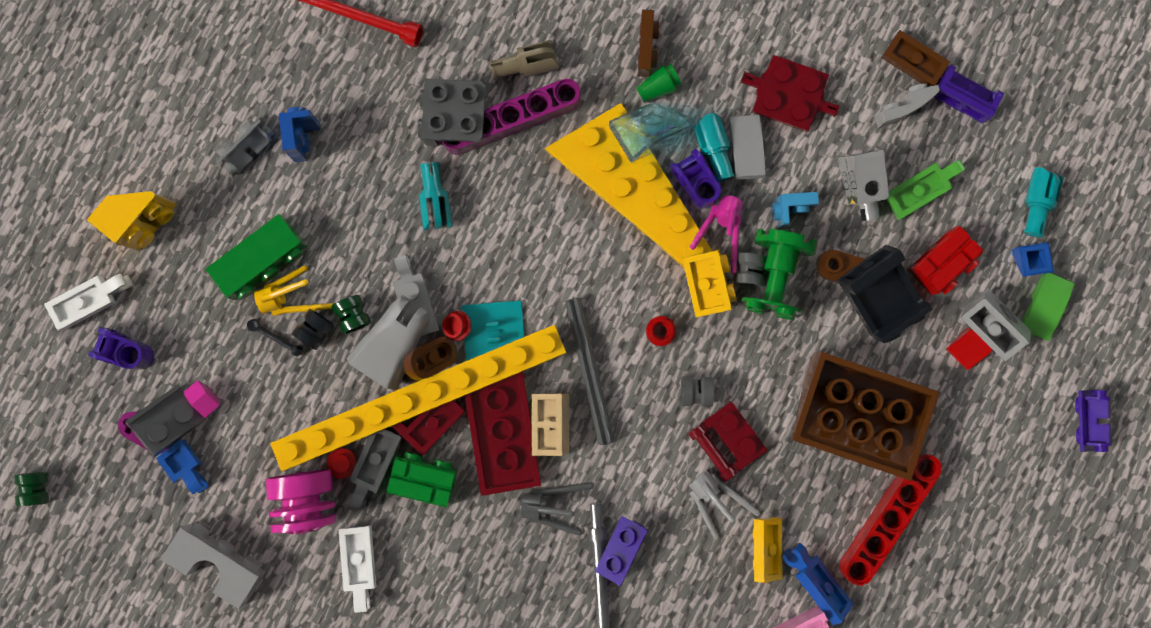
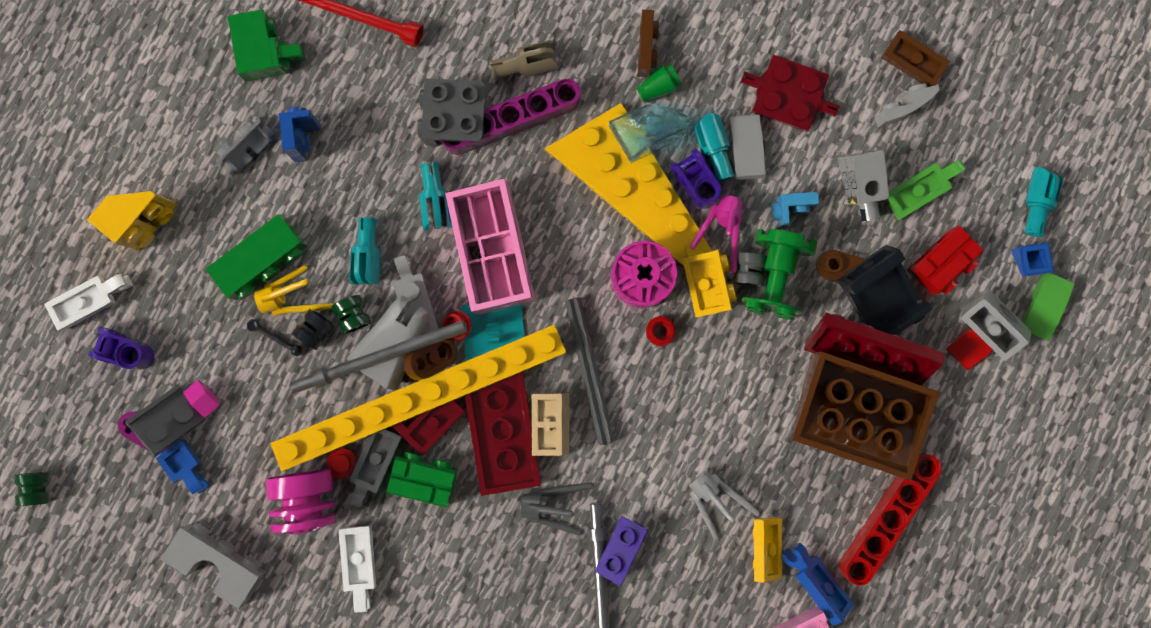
dark grey wheel [681,376,714,407] -> none
dark red plate [688,401,767,482] -> none
dark purple hinge [934,65,1004,124] -> none
dark purple hinge [1075,390,1112,452] -> none
none -> green hinge [227,9,306,82]
none -> flat silver bar [290,320,467,394]
none -> teal arm [349,217,381,285]
none -> bright pink brick [445,179,536,315]
none -> dark pink wheel [610,240,677,309]
none -> dark red plate [804,312,945,386]

